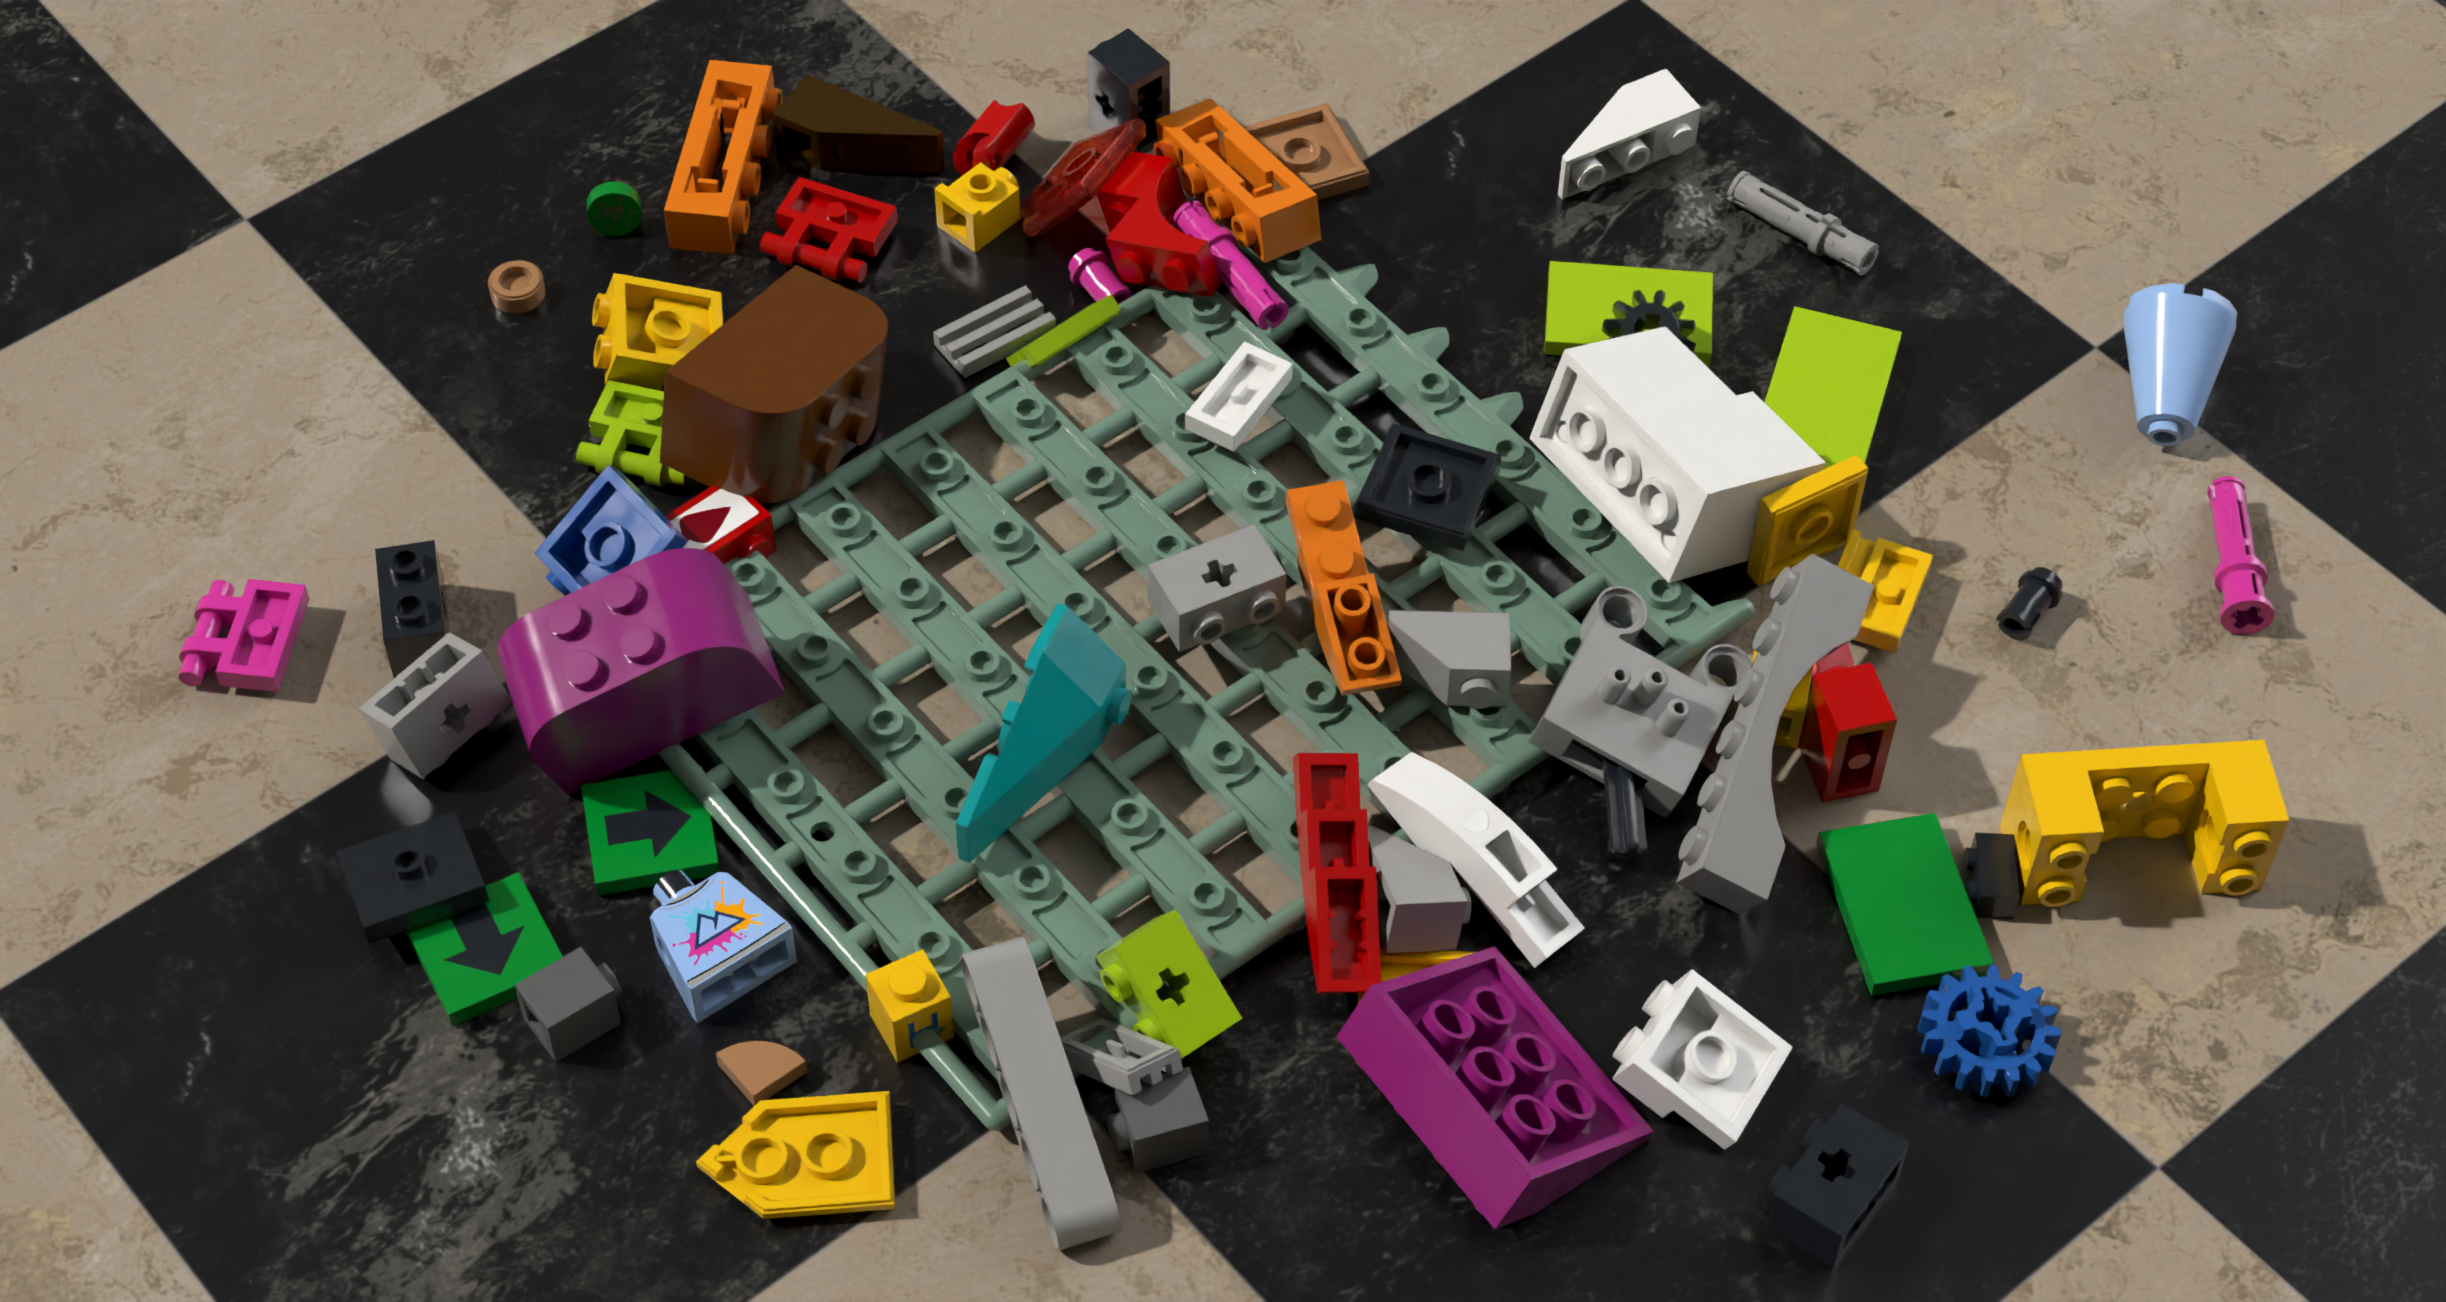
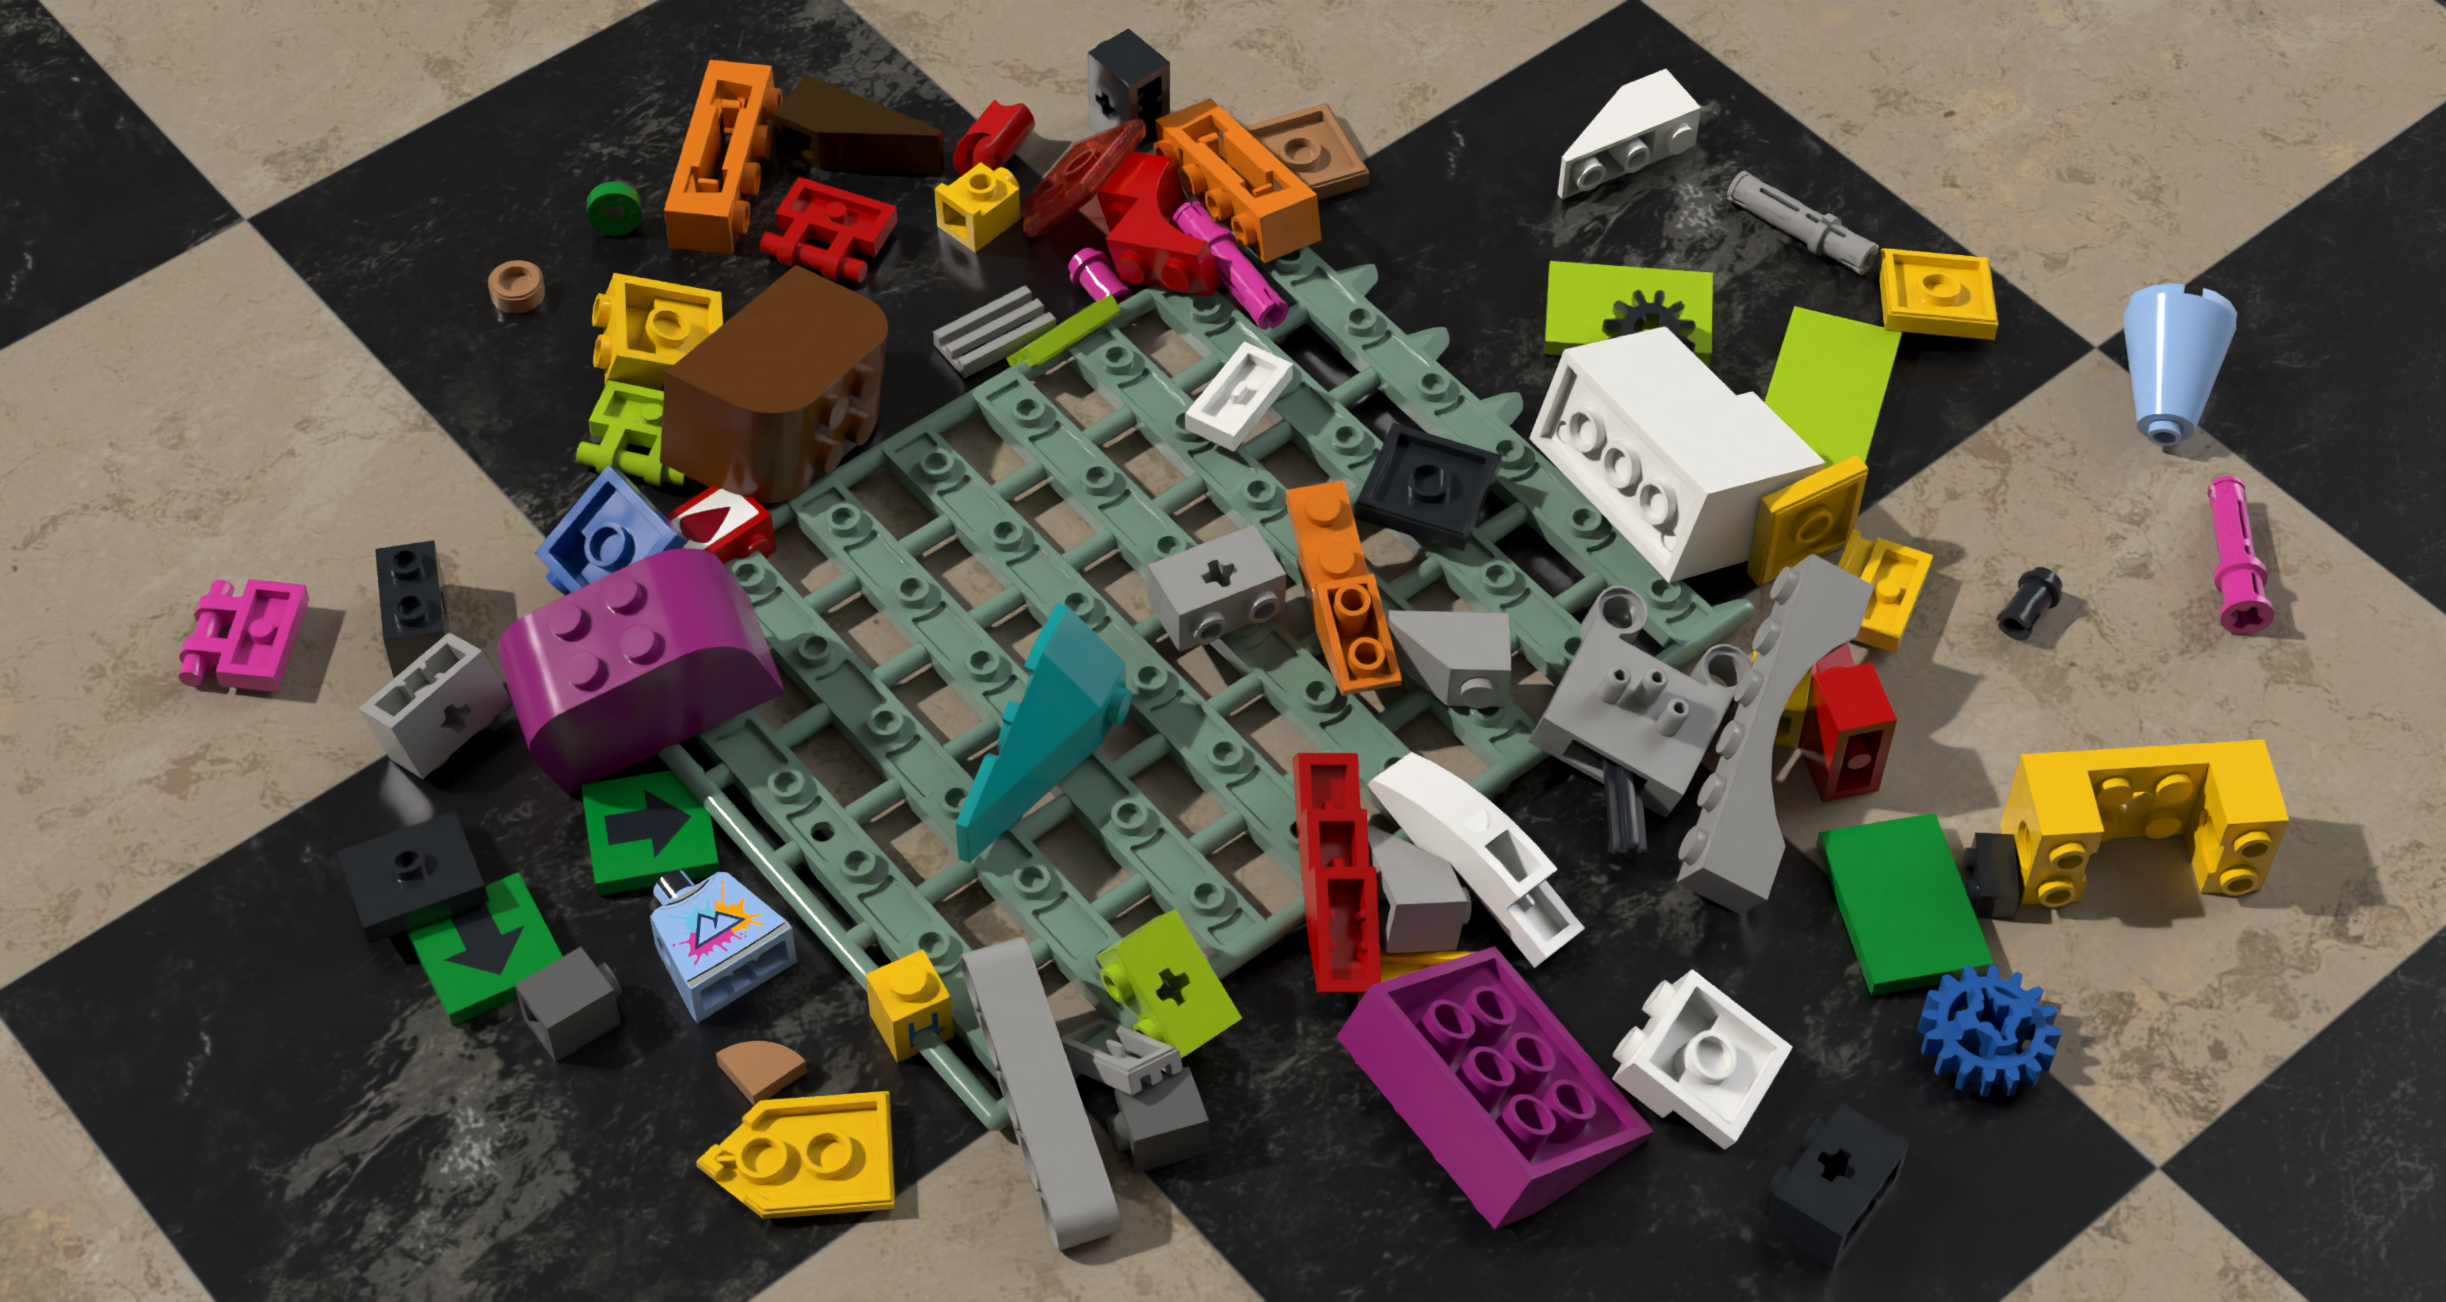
none -> yellow tile [1878,248,1998,340]

